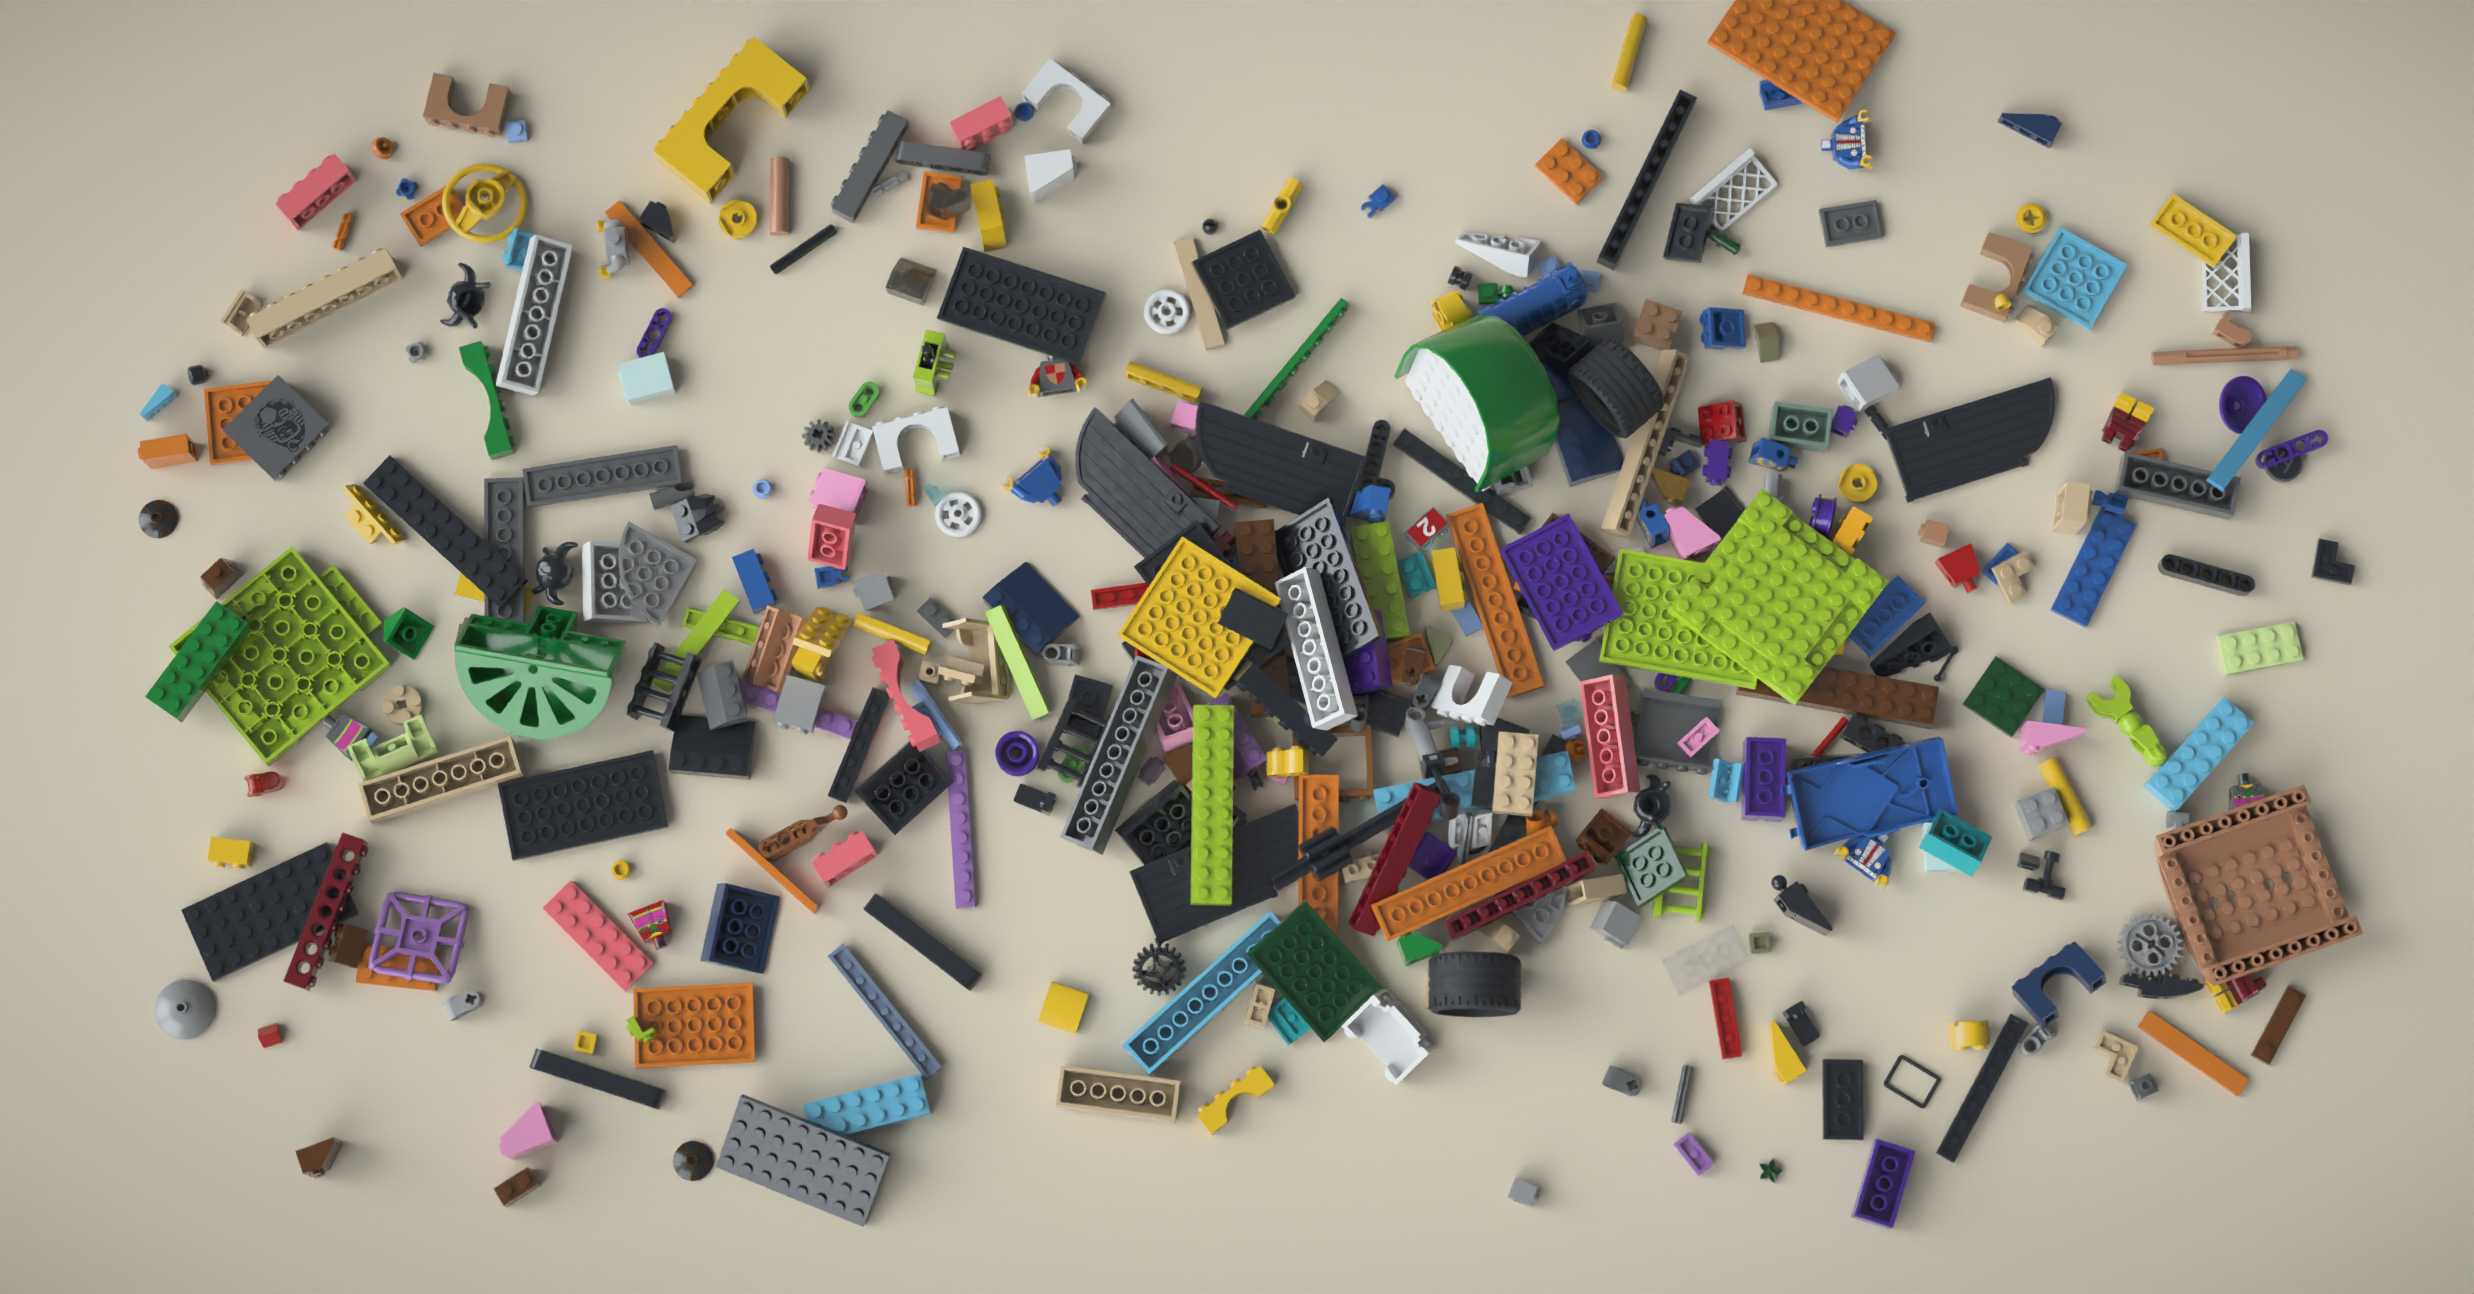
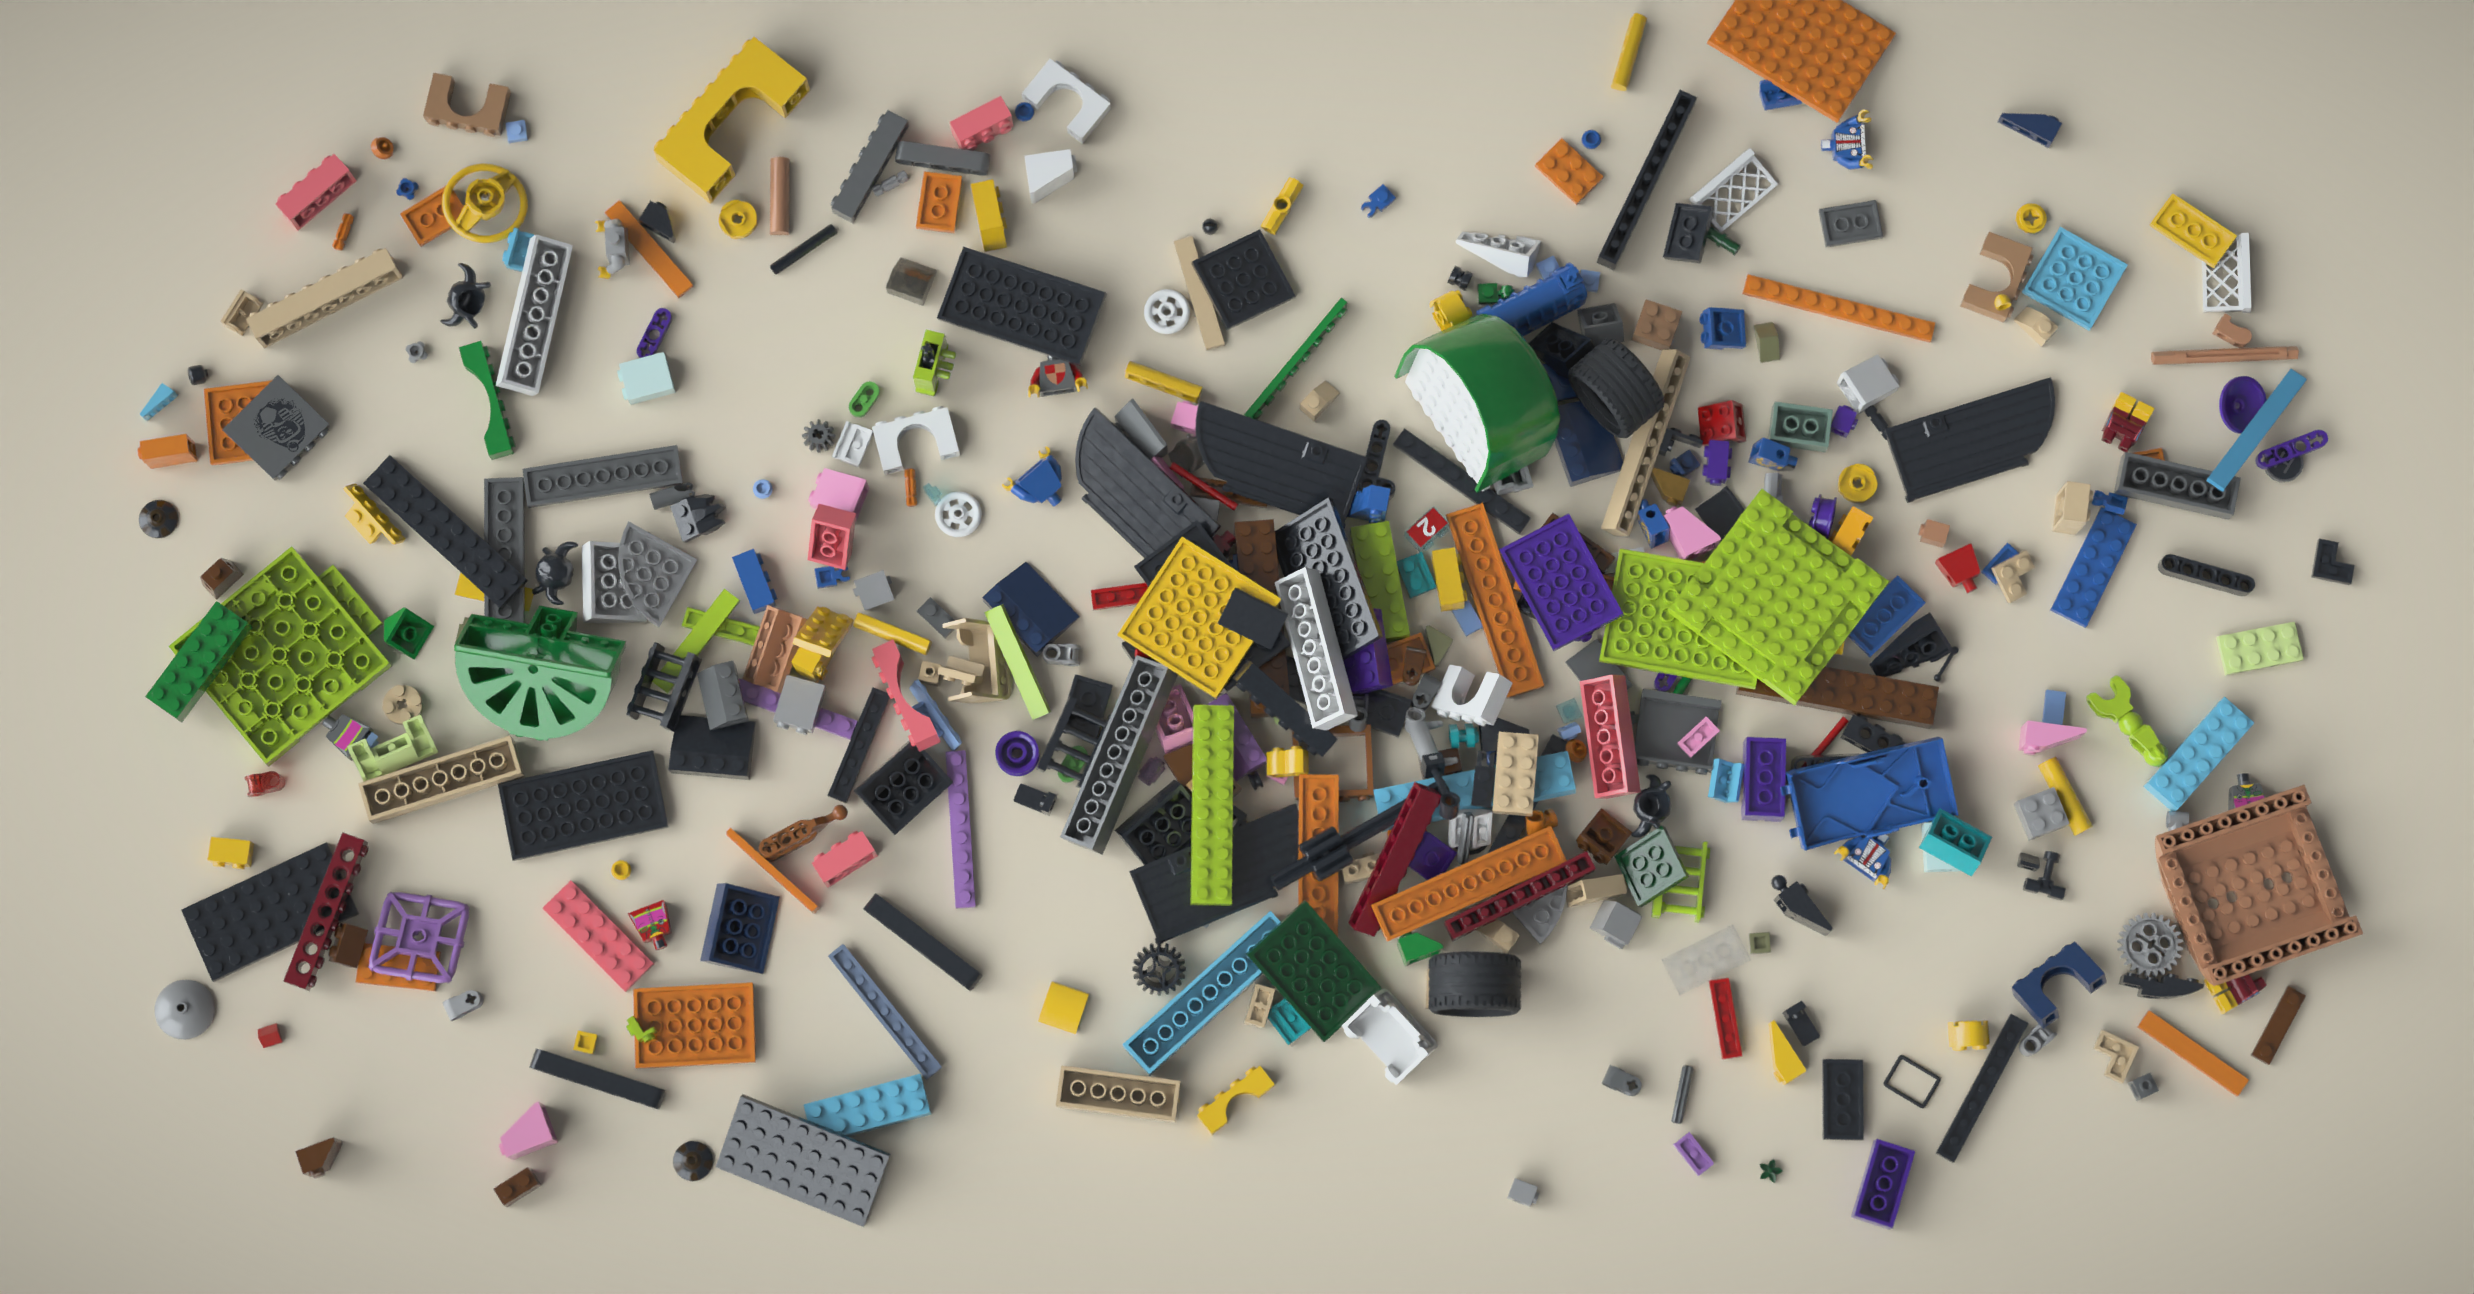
clear smoke slope [924,182,971,221] -> none
dark green plate [1962,656,2045,738] -> none

